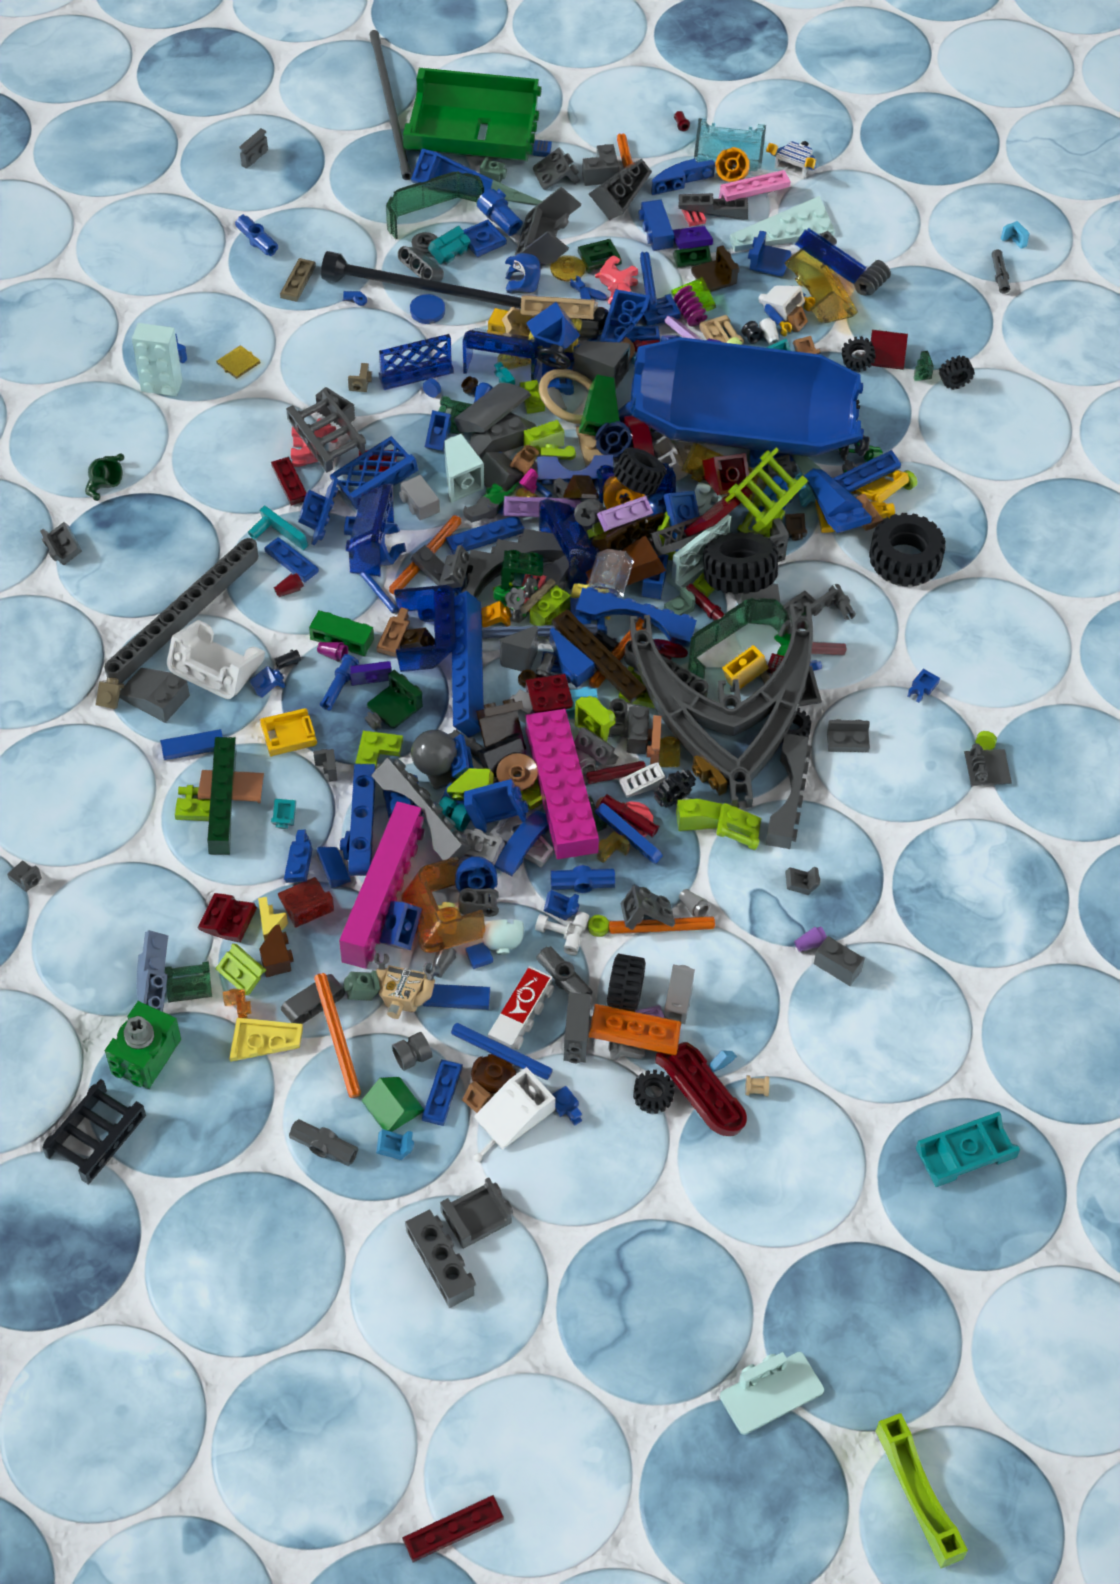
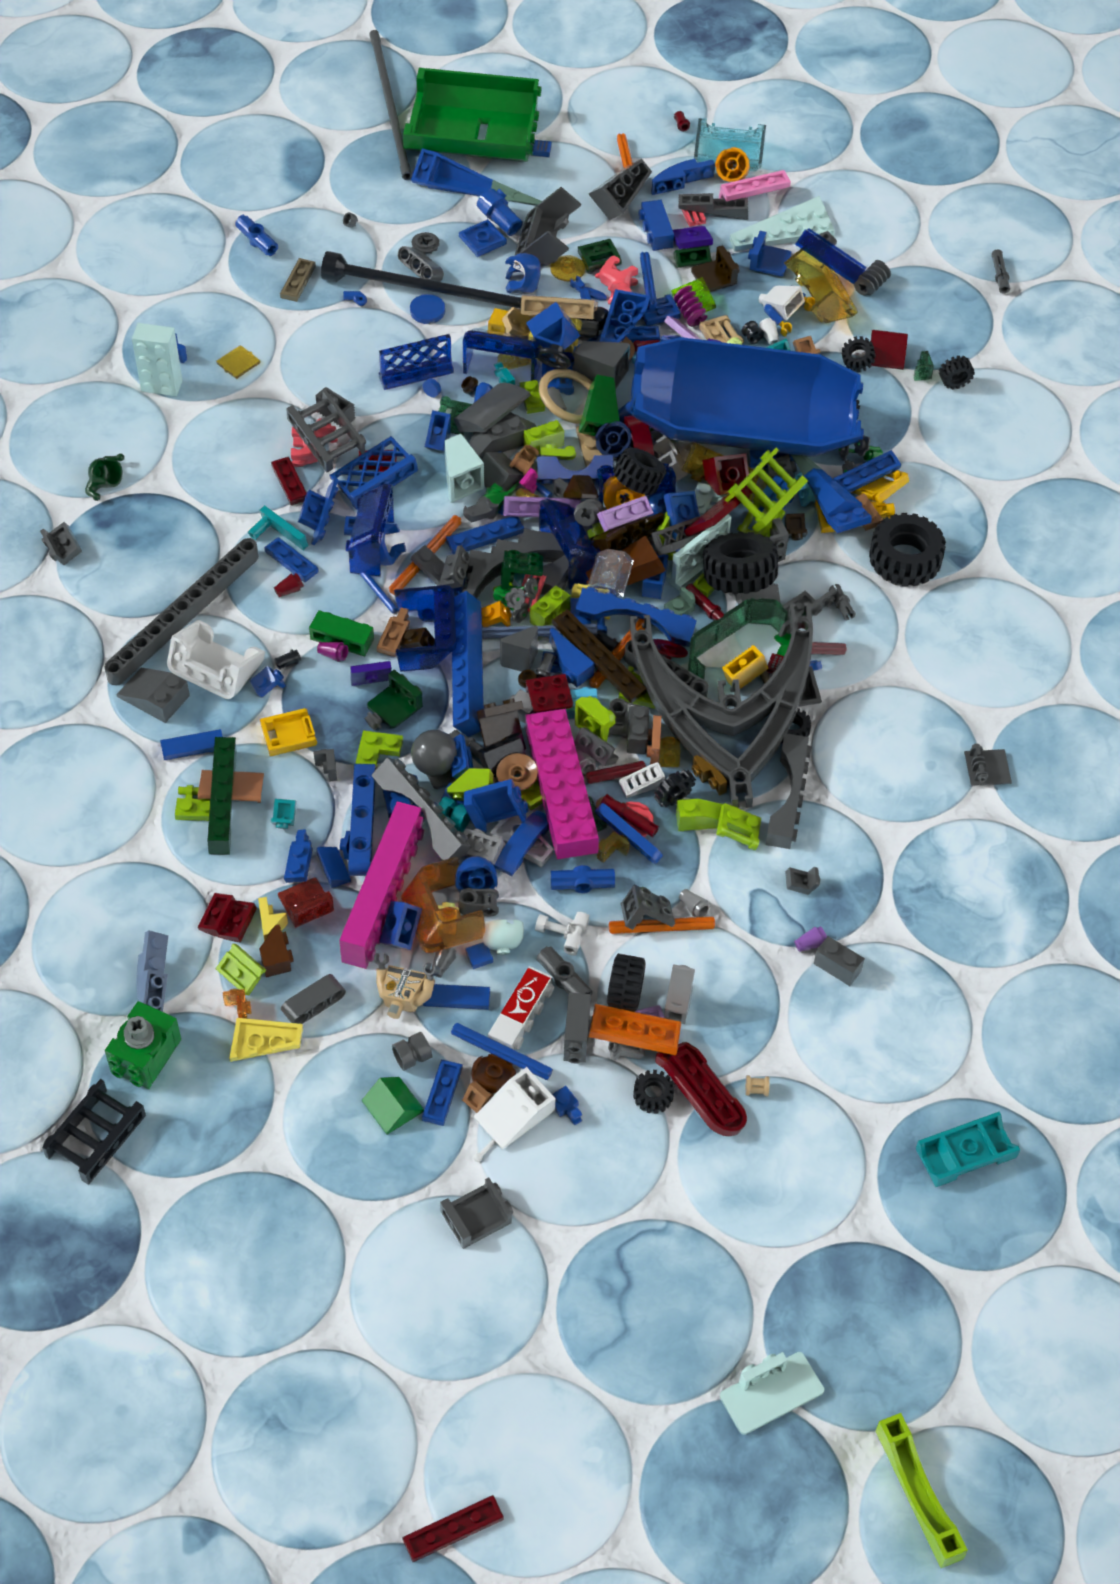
dark grey bracket [7,860,42,892] -> none
dark tan bracket [95,677,124,709] -> none
clear green plate [165,961,212,1003] -> none
dark grey plate [239,128,268,169] -> none
dark grey piece [289,1119,358,1166] -> none
orange axle [314,973,361,1098] -> none
blue pin [320,654,359,711] -> none
sand green brick [343,970,380,1001] -> none
dark tan bracket [348,363,372,392] -> none
dark azure bracket [376,1129,414,1160] -> none
clear green windscreen [386,171,484,240] -> none
light grey brick [399,475,440,521] -> none
dark grey brick [405,1209,476,1308] -> none
teal brick [428,226,471,265] -> none
sand green brick [480,156,507,183] -> none
dark tan piece [520,578,555,614] -> none
dark grey bracket [533,147,580,190] -> none
blue bracket [543,890,580,921] -> none
dark grey brick [582,144,619,186] -> none
lime tile [588,915,609,937] -> none
dark azure tile [709,1050,737,1072] -> none
torso [766,141,816,179] -> none
medium nougat tile [784,306,808,332] -> none
dark grey bracket [827,719,870,752] -> none
lime tile [903,470,918,490] -> none
blue plate [907,668,940,703] -> none
lime tile [975,731,997,750] -> none
medium azure bracket [1001,221,1030,249] -> none
none -> dark grey hinge [343,212,358,228]

